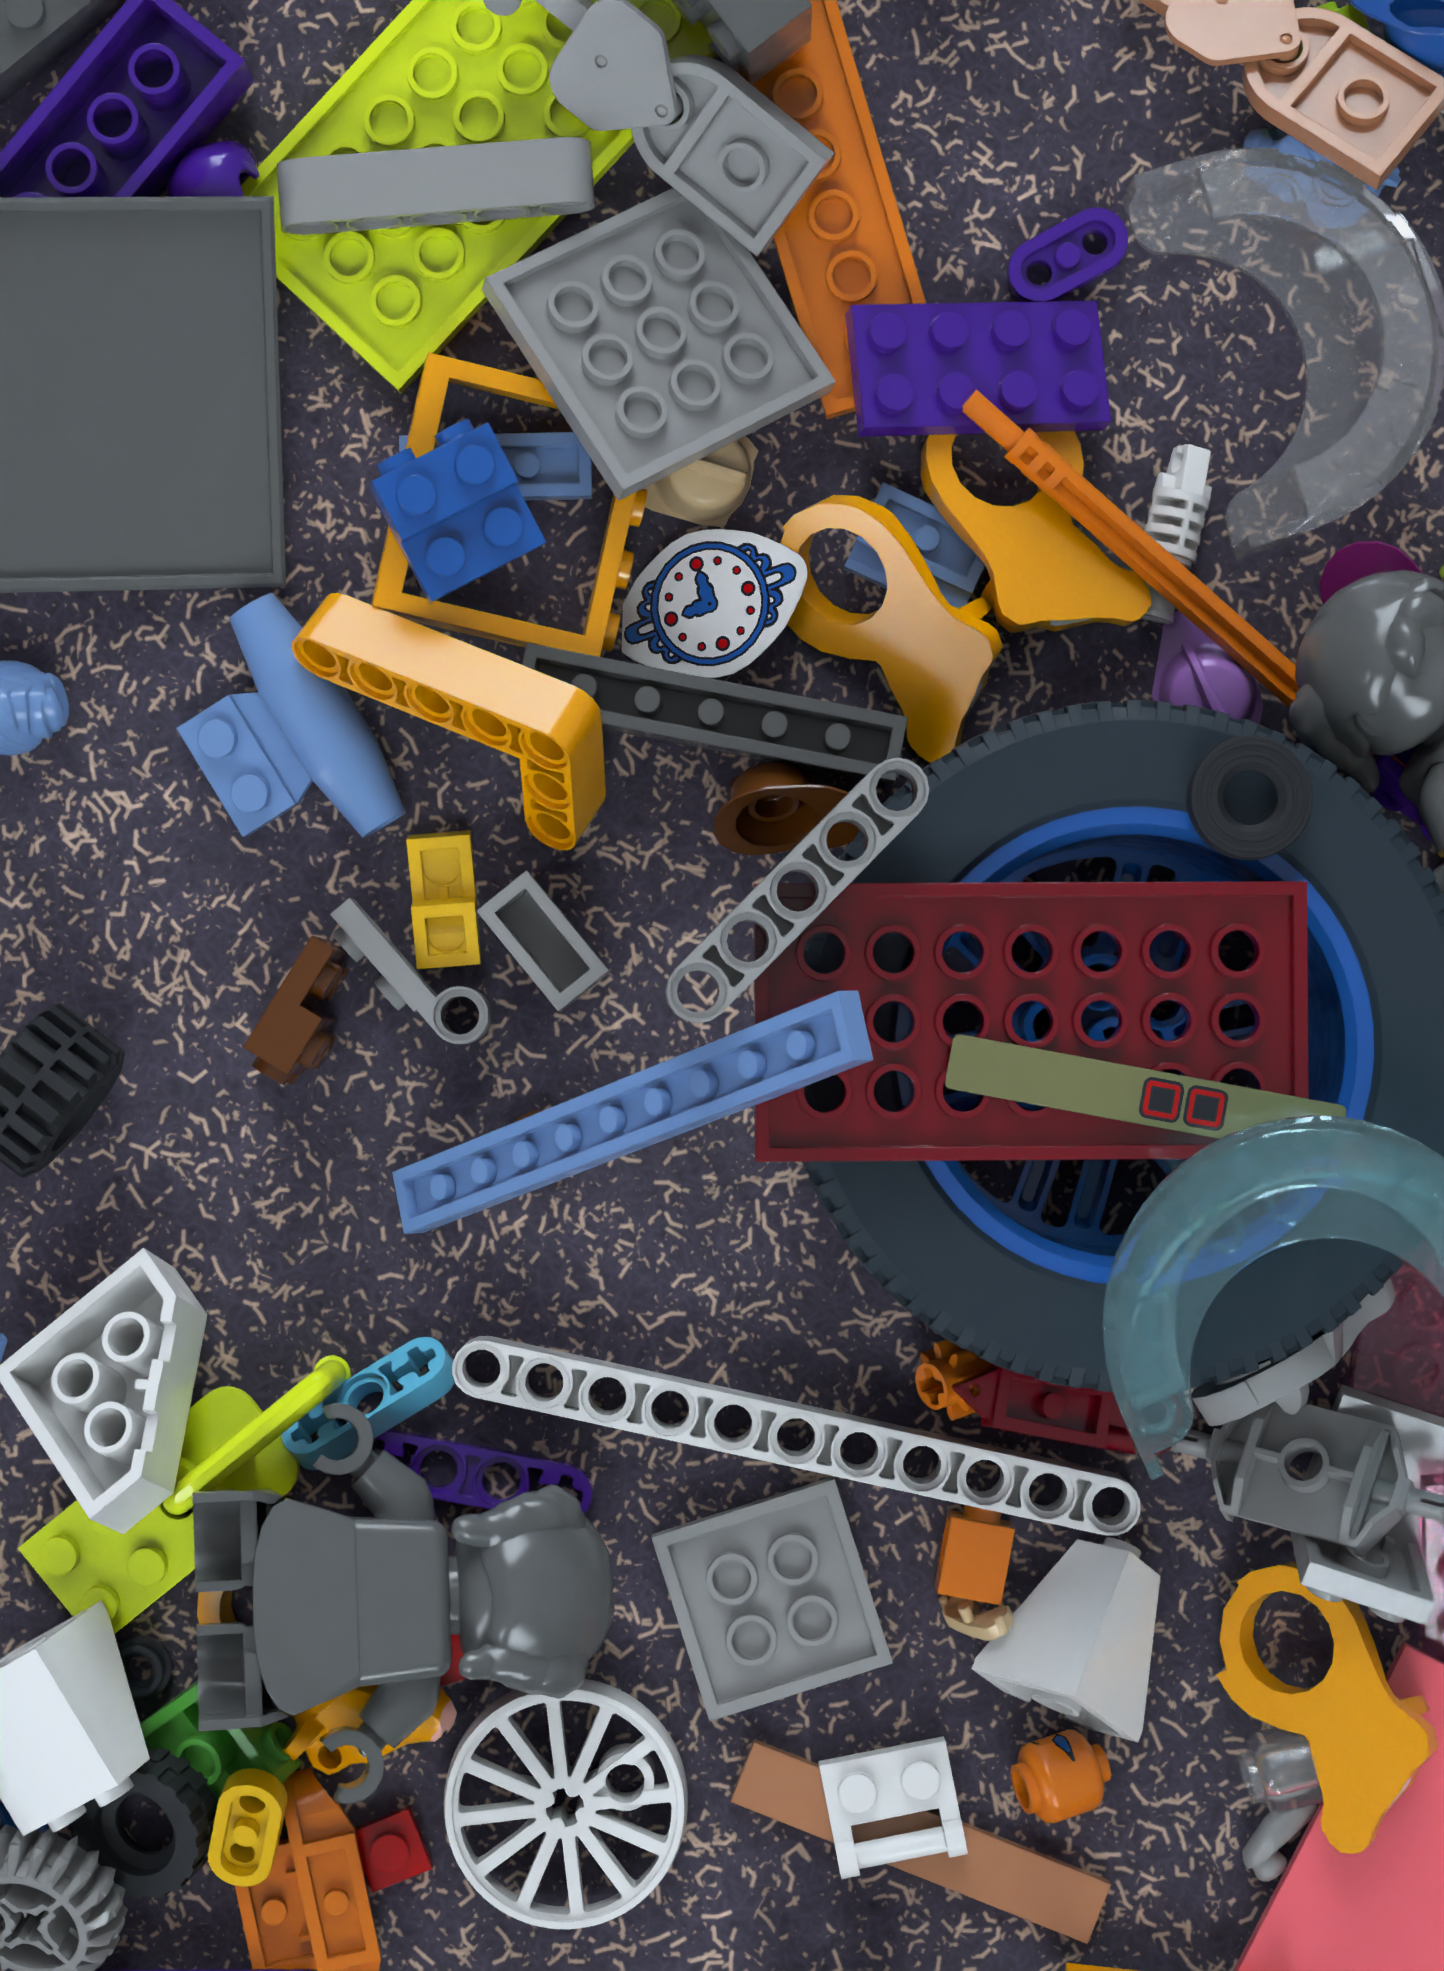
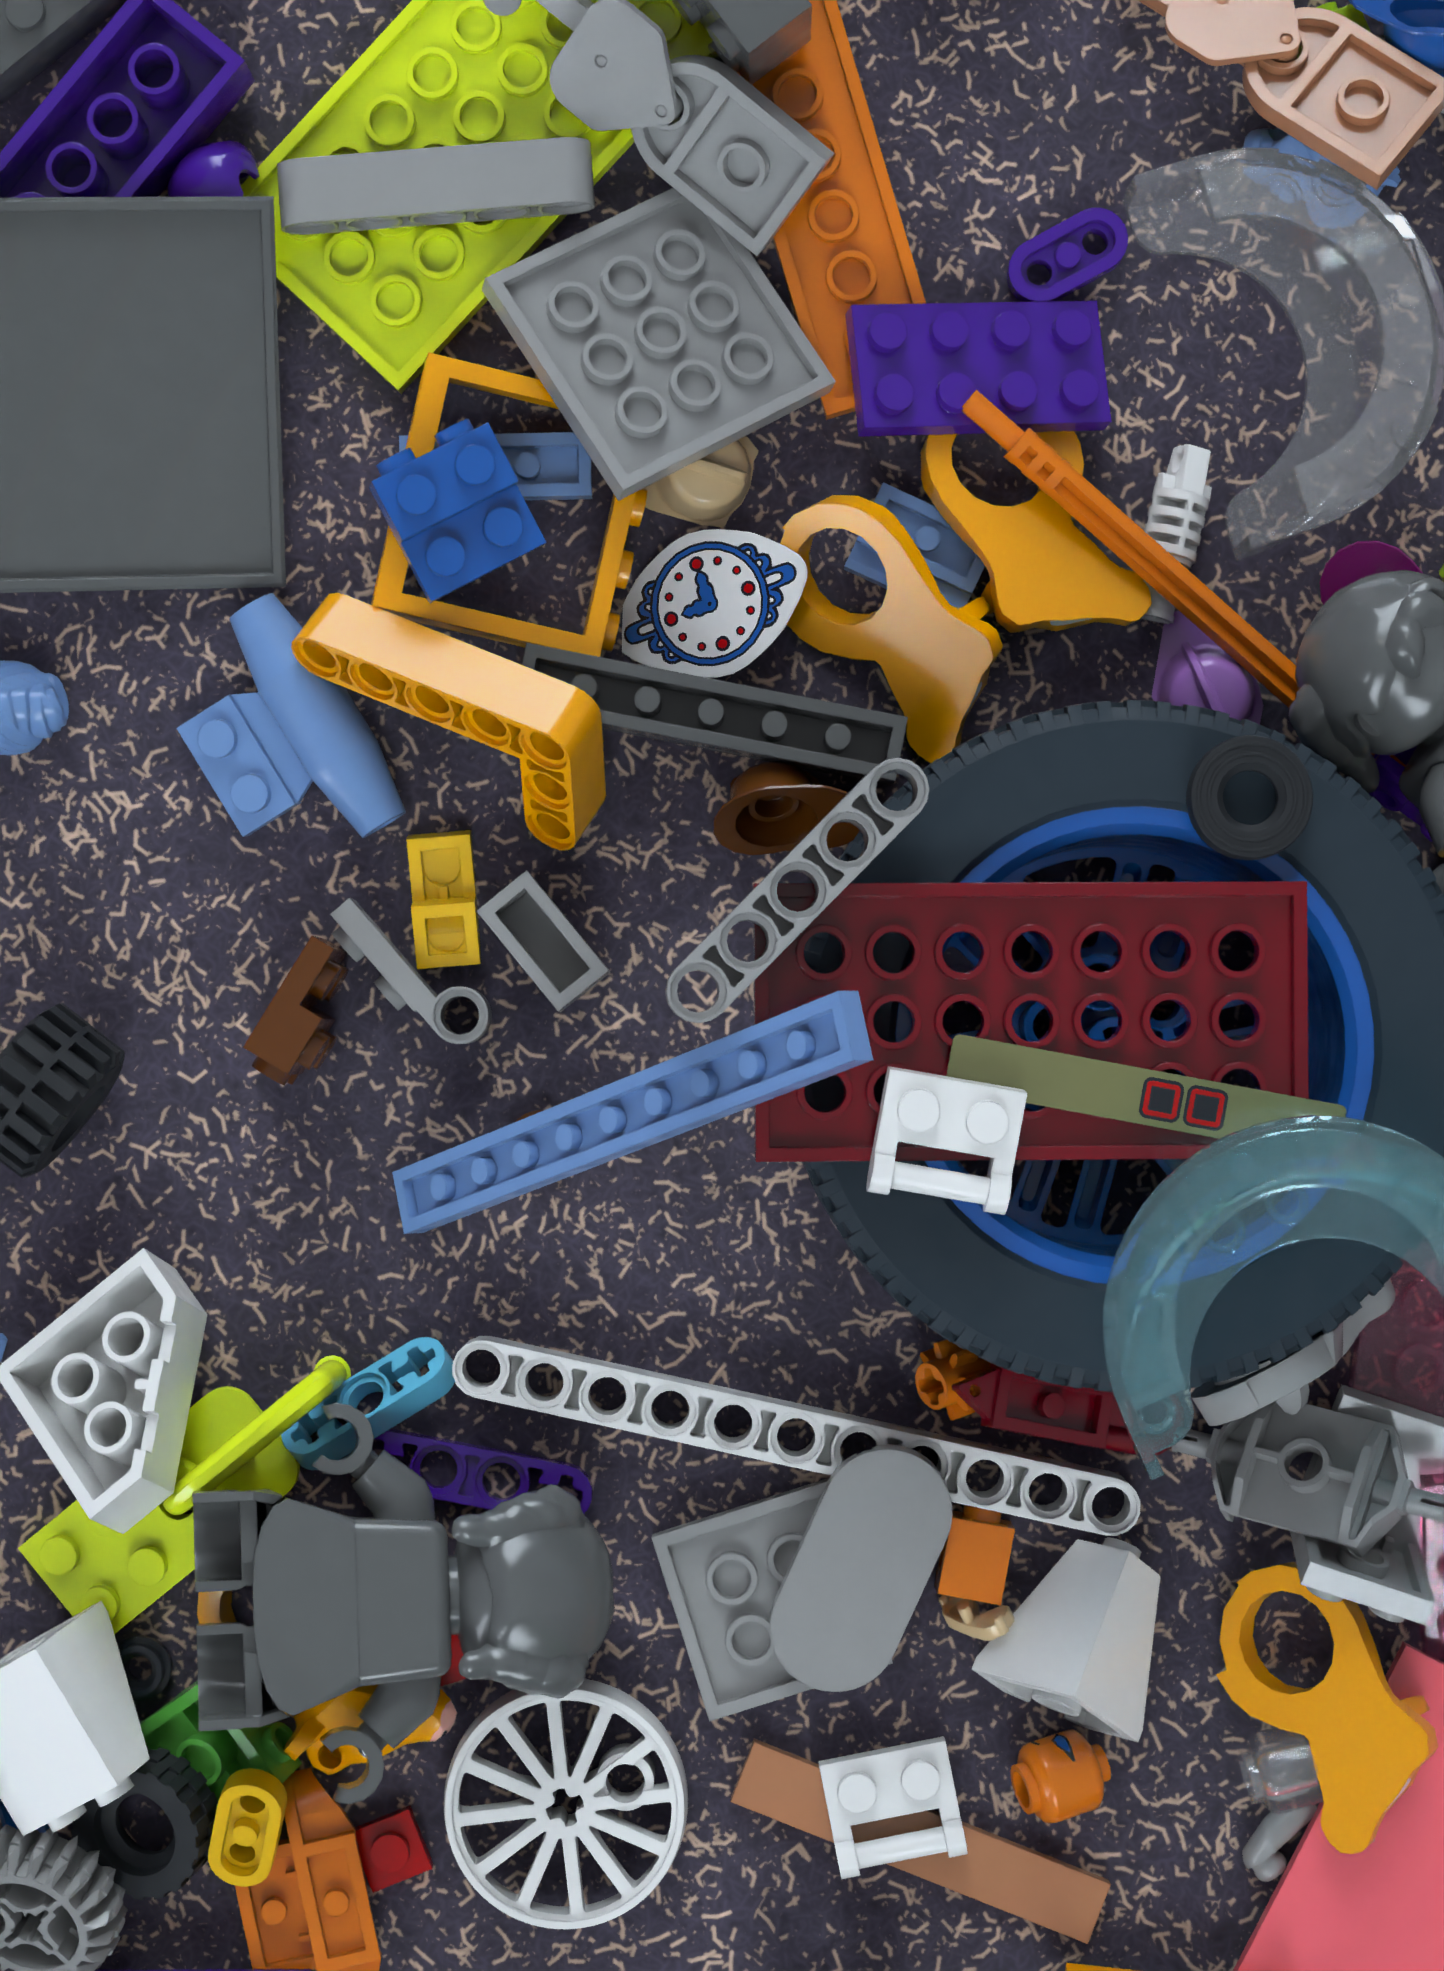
none -> light grey tile [770,1444,953,1692]
none -> white plate [866,1066,1027,1215]

